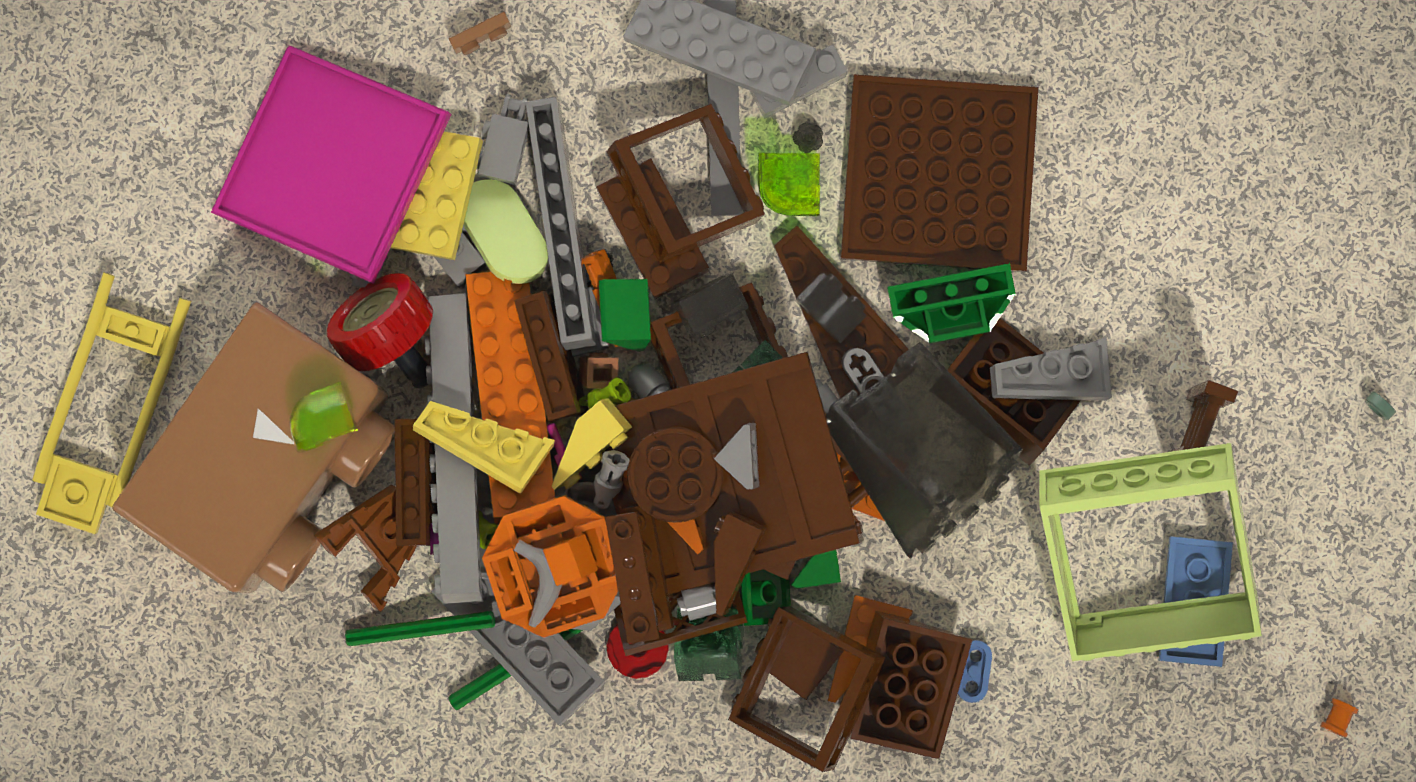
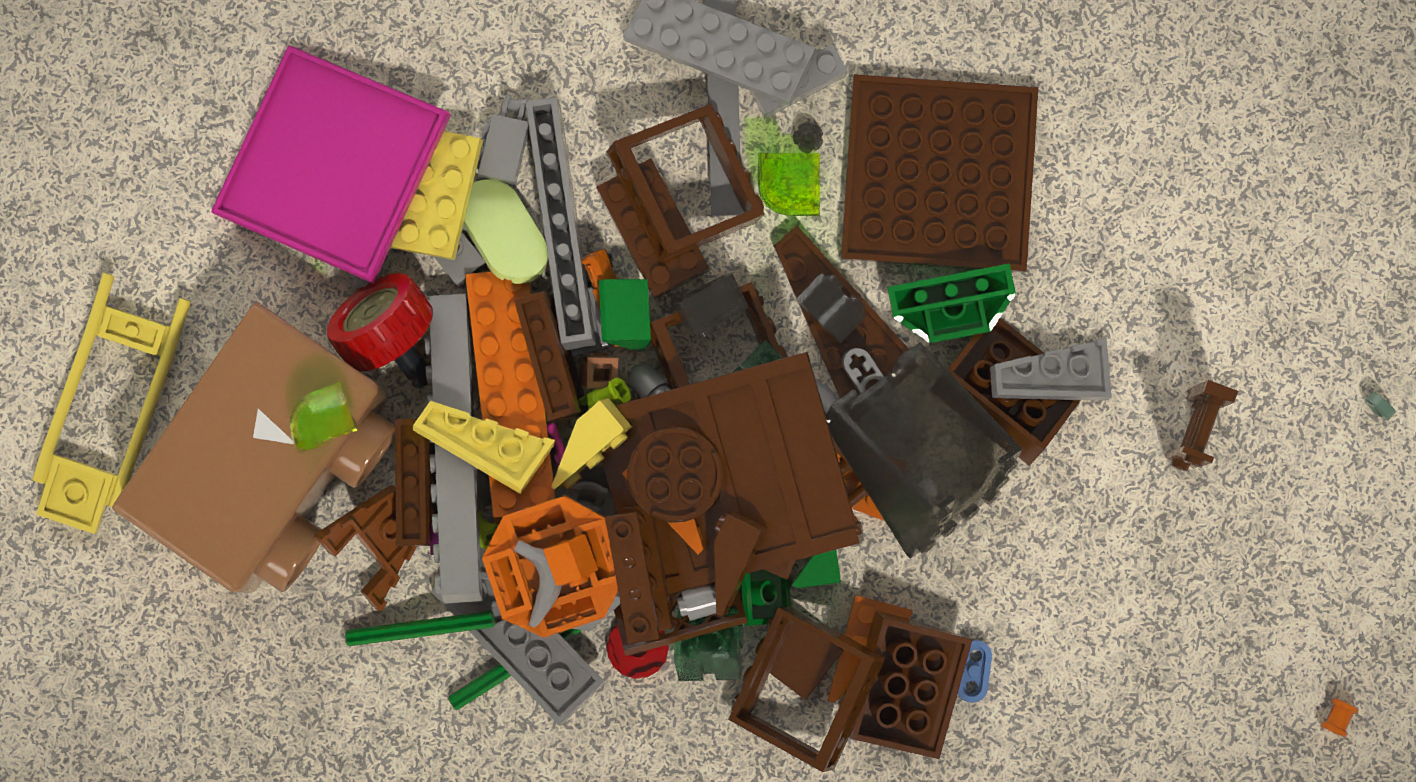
medium nougat plate [449,12,511,55] -> none
light grey piece [594,450,630,509] -> none
light grey slope [714,423,759,489] -> none
yellowish green door [1039,443,1262,661] -> none
medium blue plate [1158,536,1233,667] -> none

